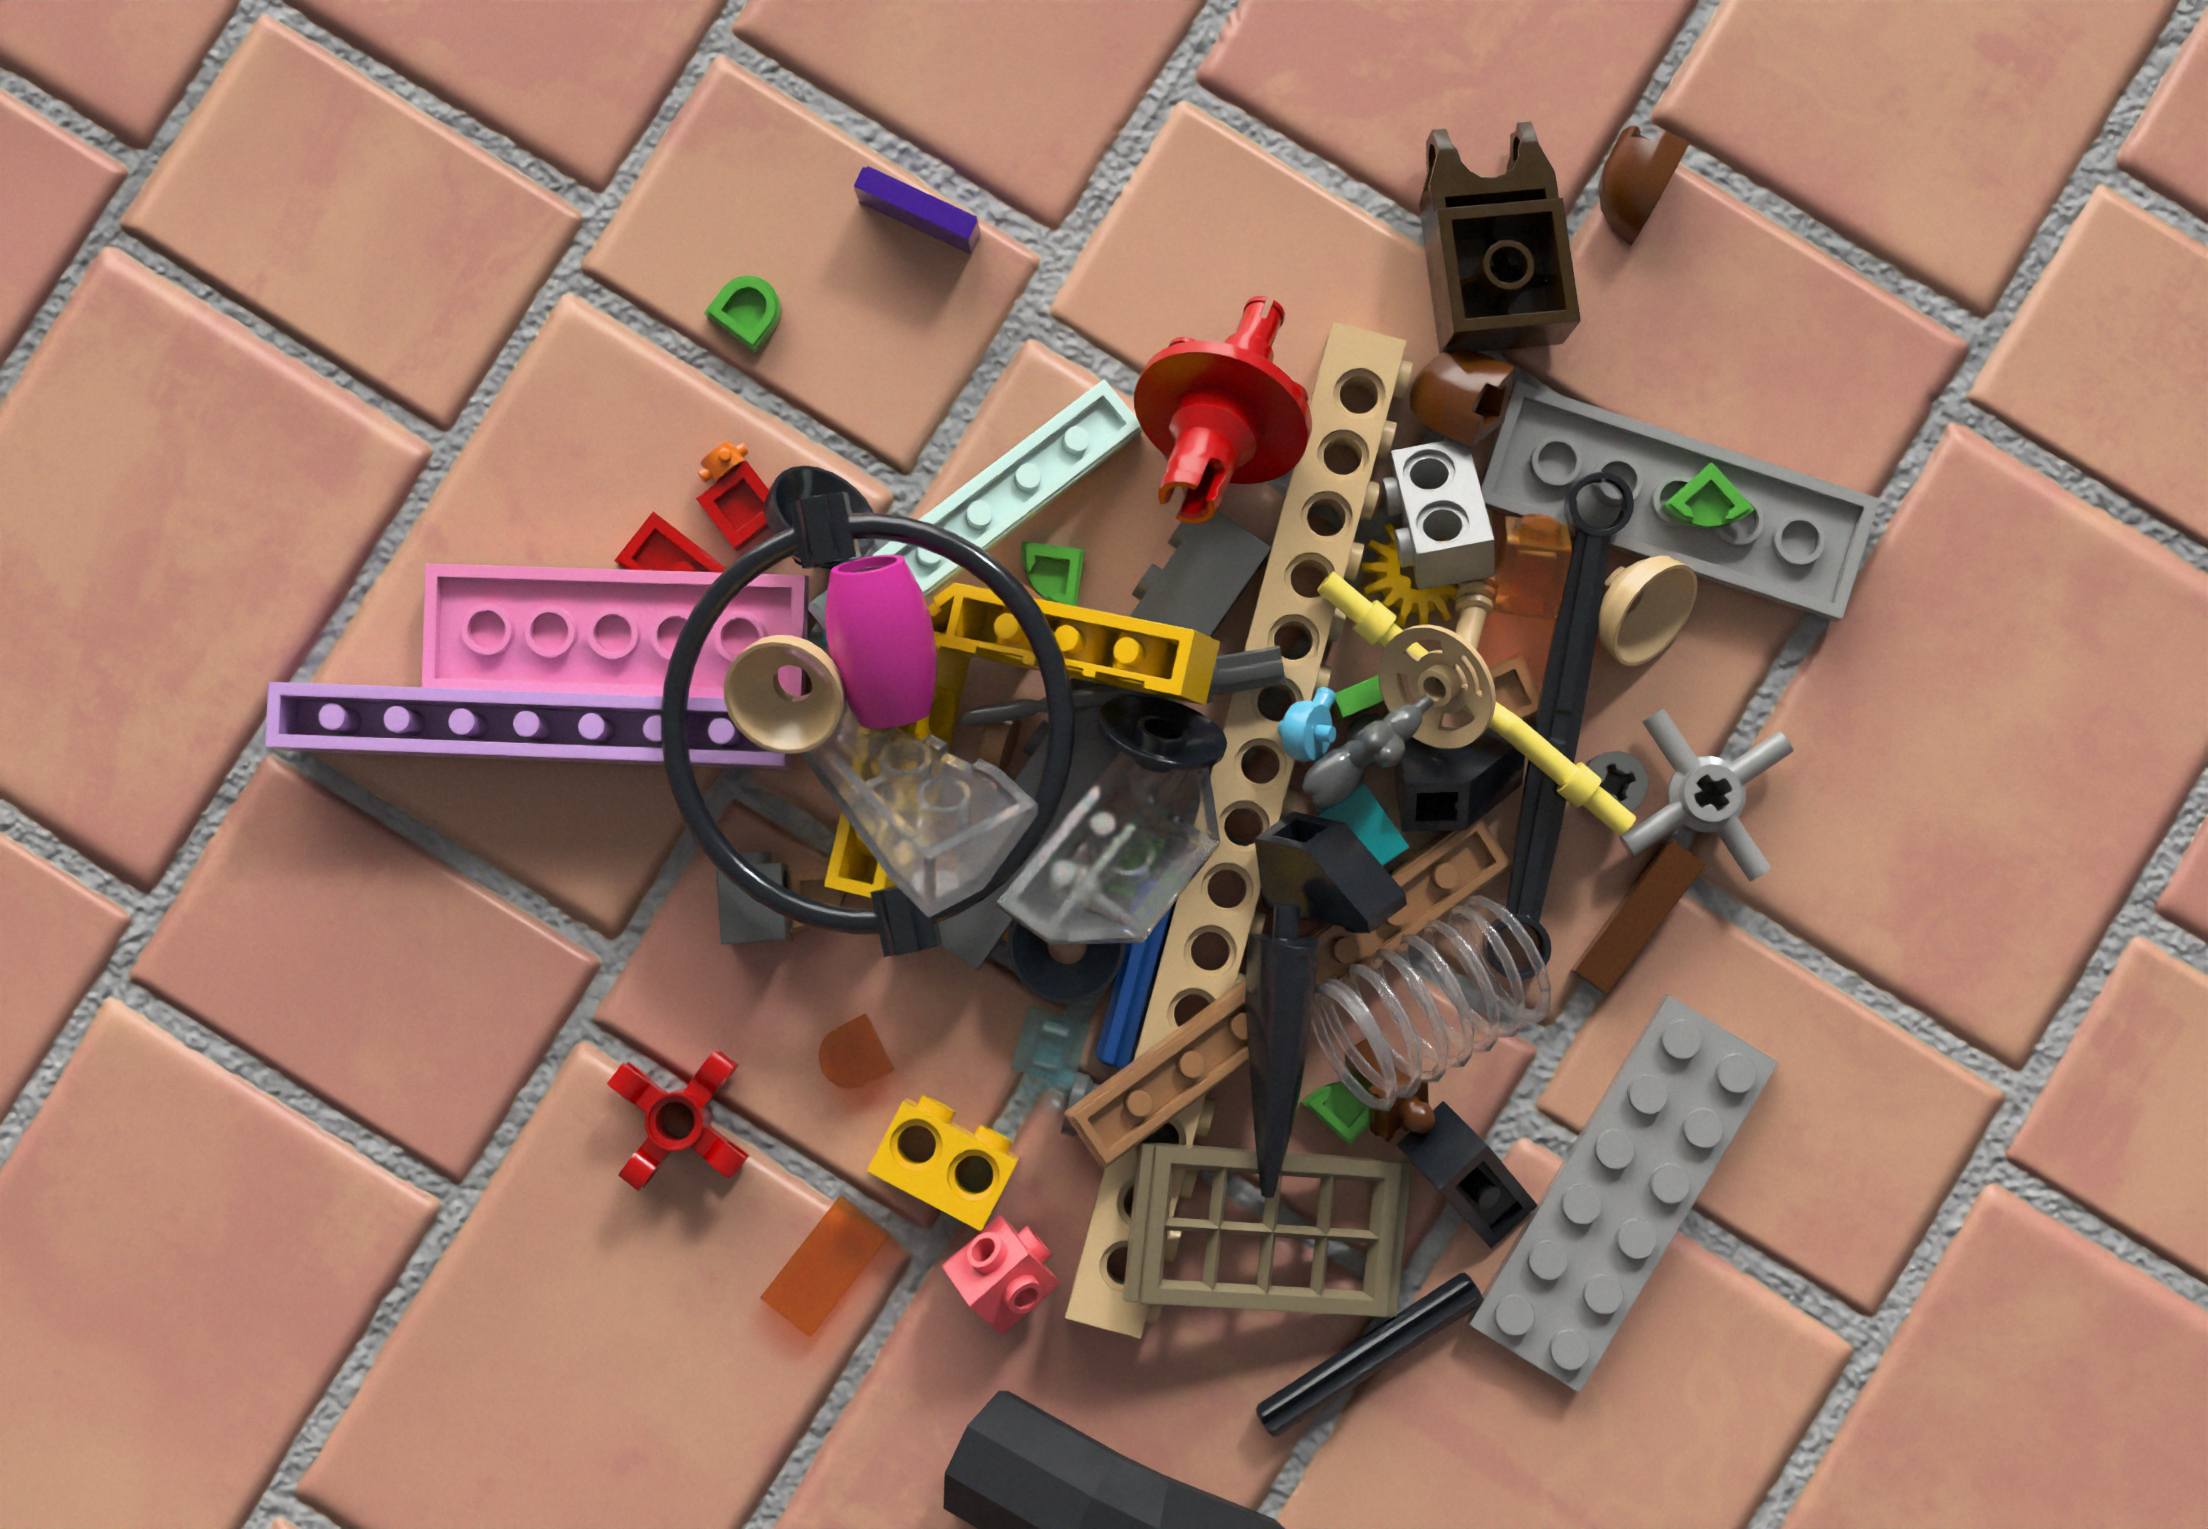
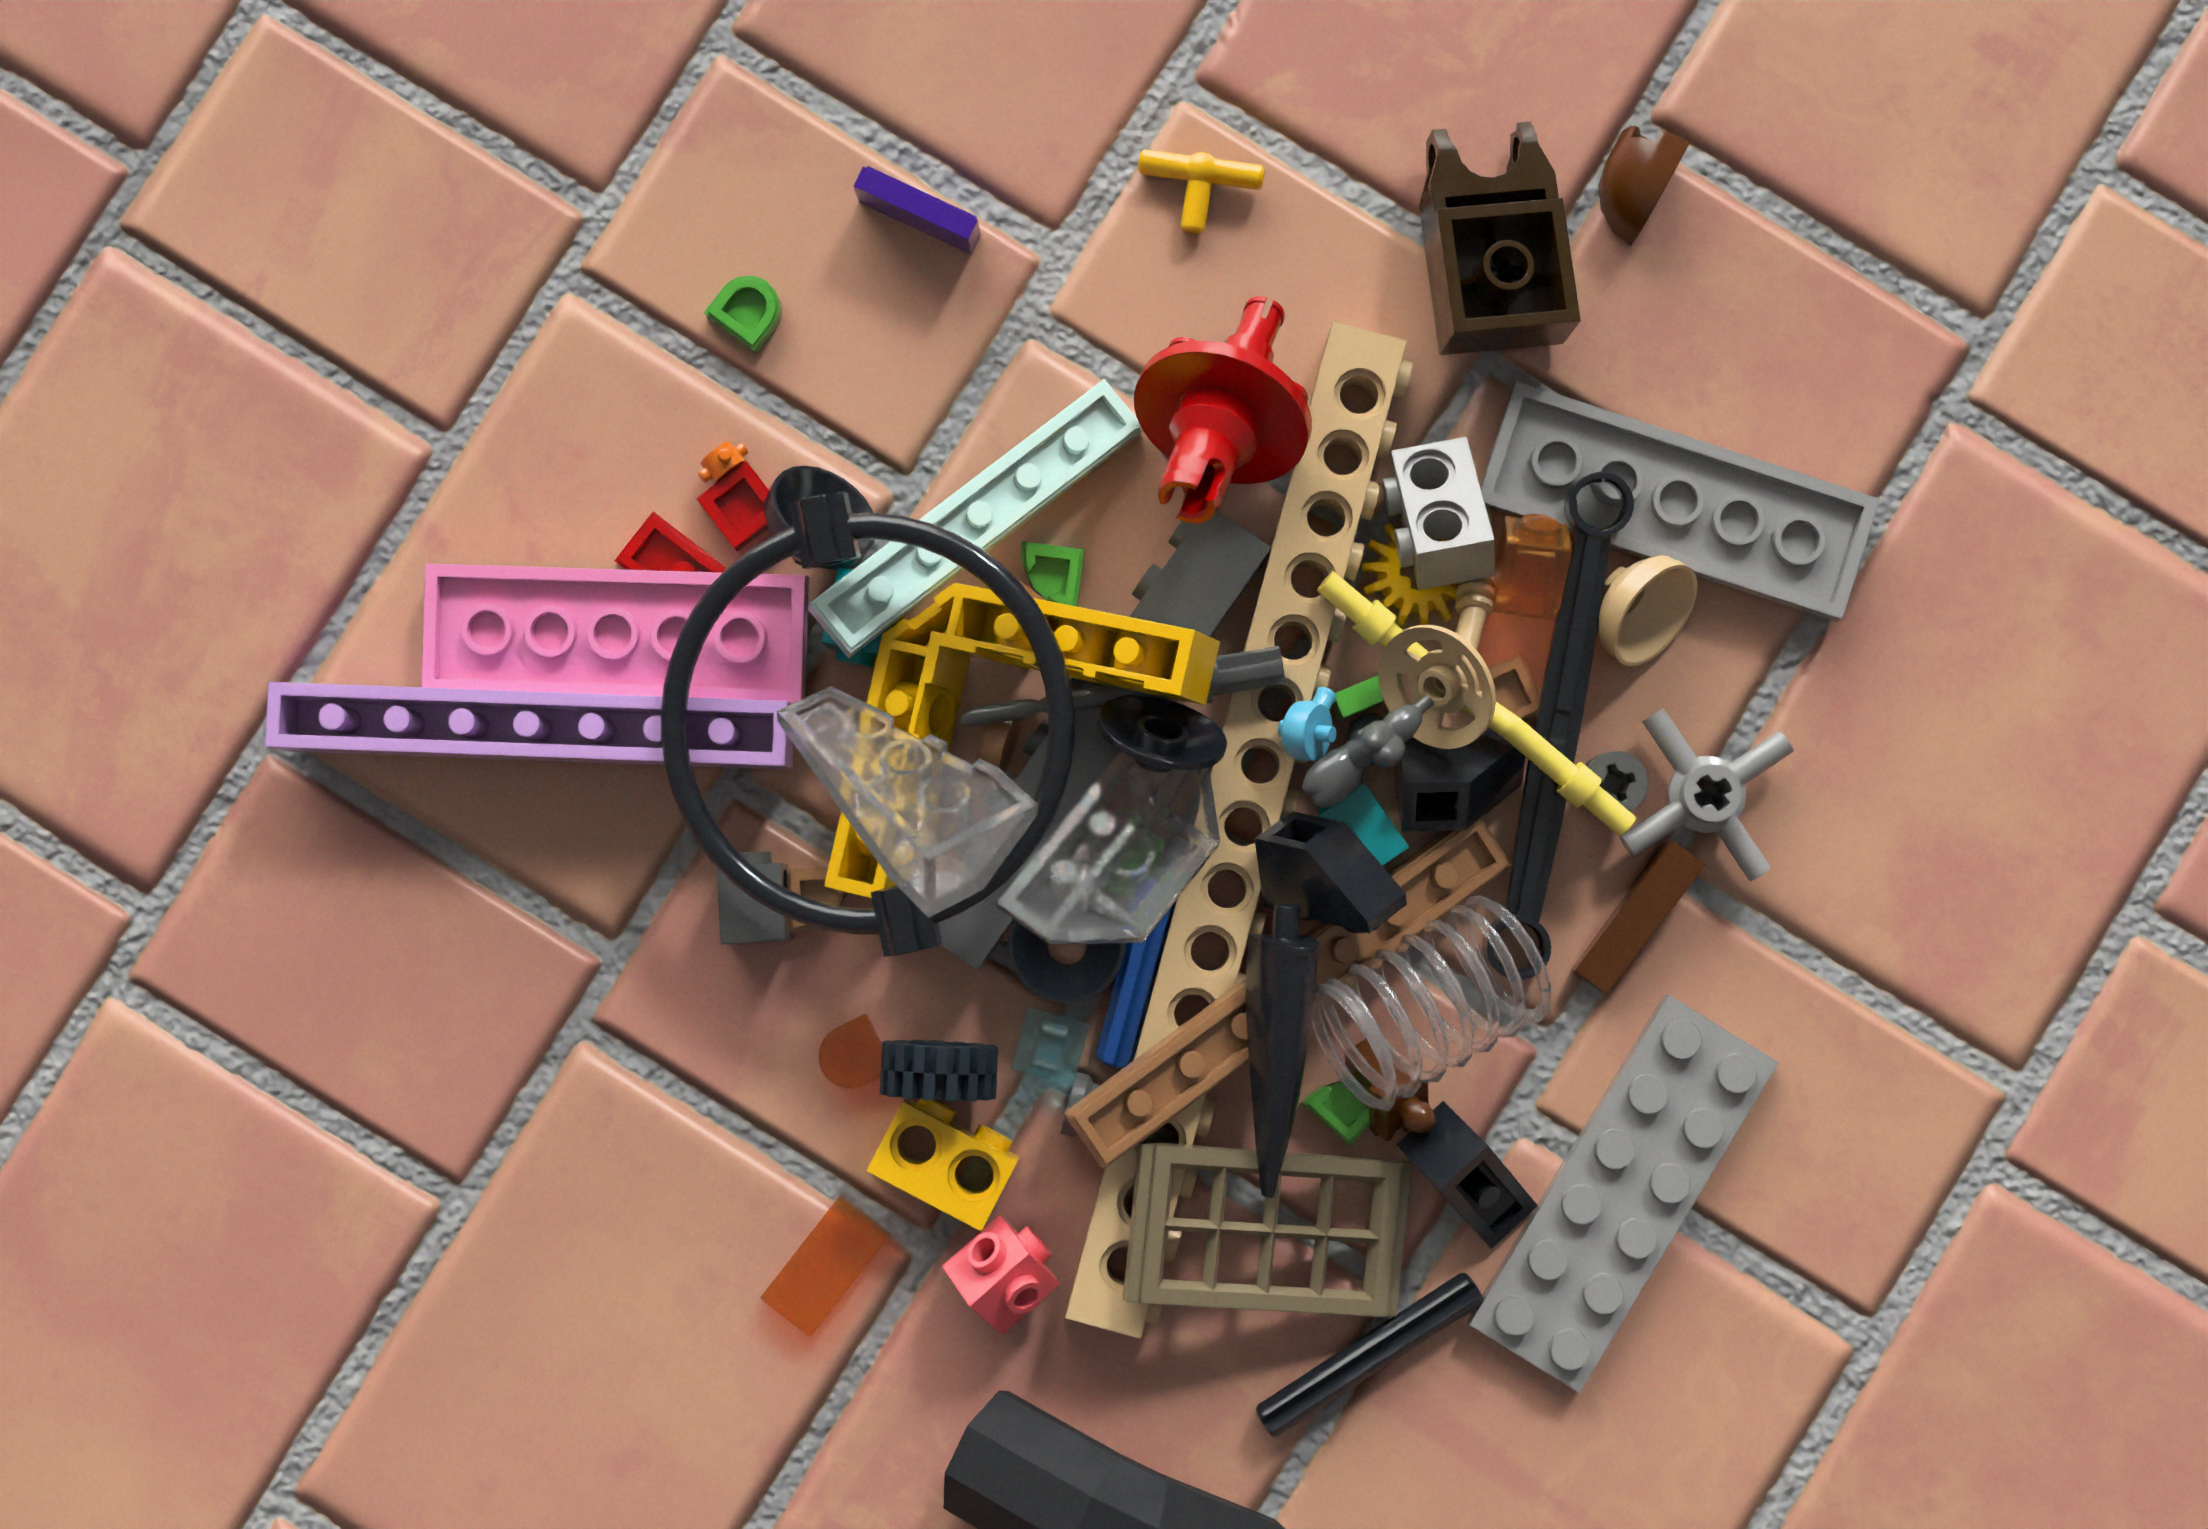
red pin [607,1050,750,1191] -> none
tan piece [723,635,846,754] -> none
dark pink piece [825,555,937,729] -> none
reddish brown brick [1409,349,1515,447] -> none
bright green tile [1660,462,1755,529] -> none
none -> black bush [880,1040,998,1101]
none -> yellow piece [1138,150,1265,234]

